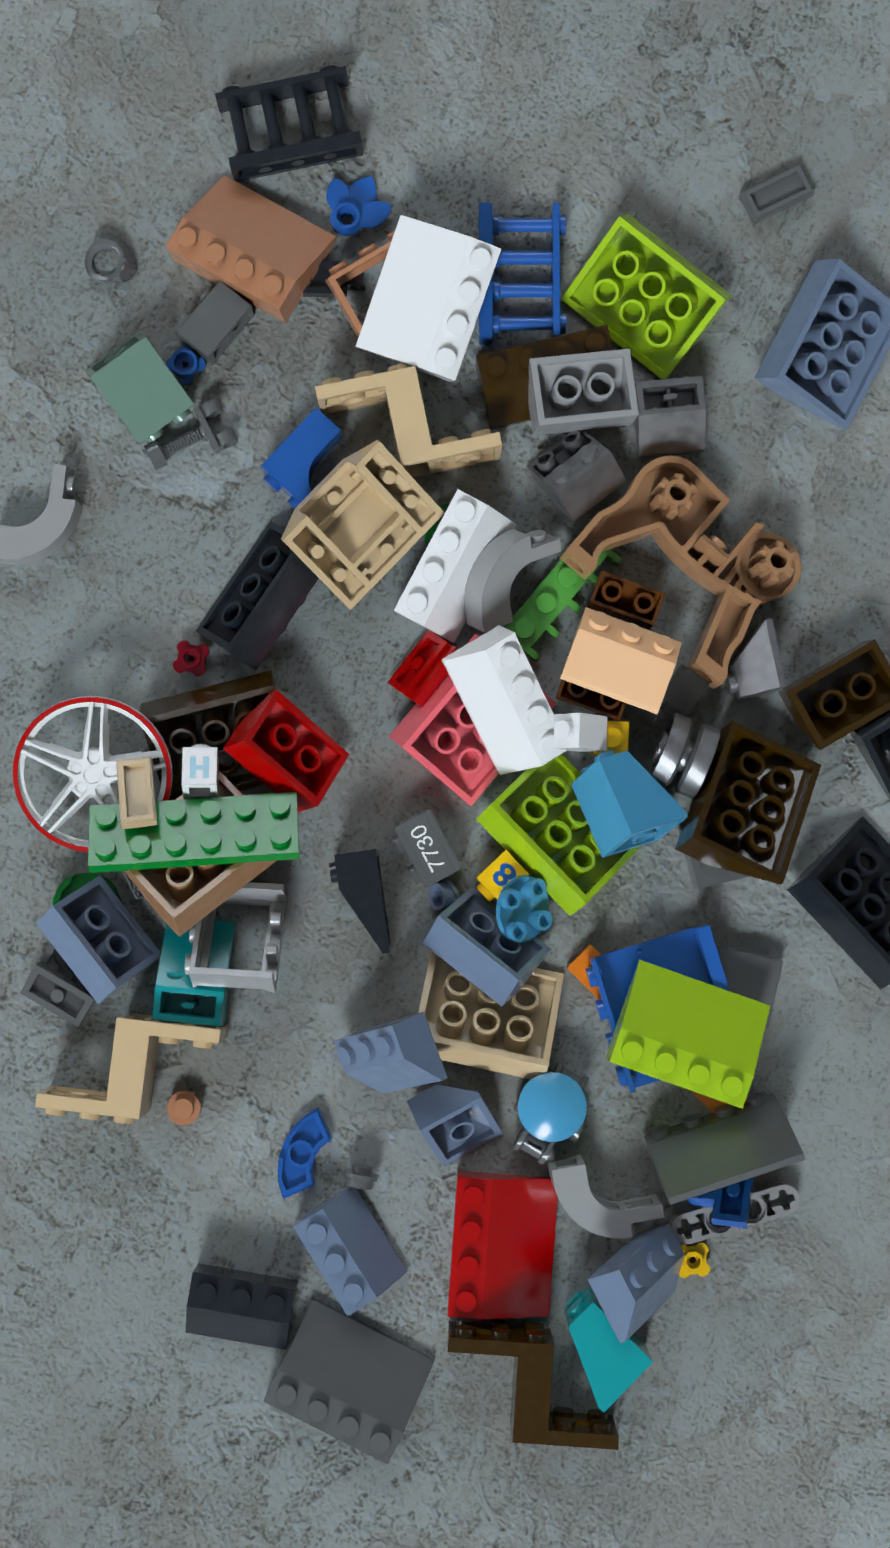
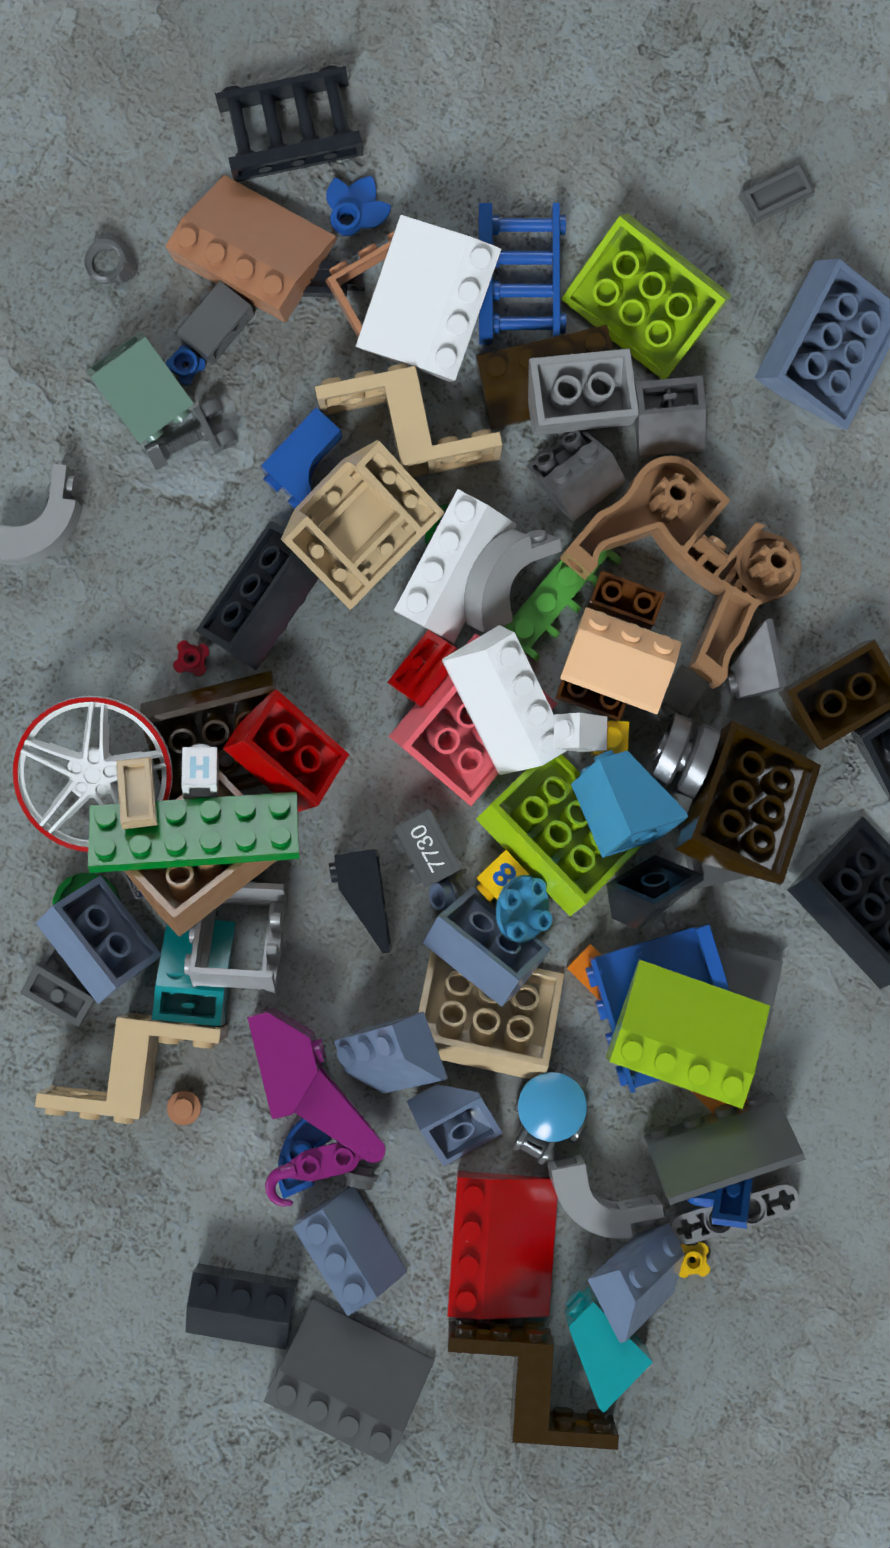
none -> magenta slope [247,1007,386,1207]
none -> black slope [606,855,704,929]

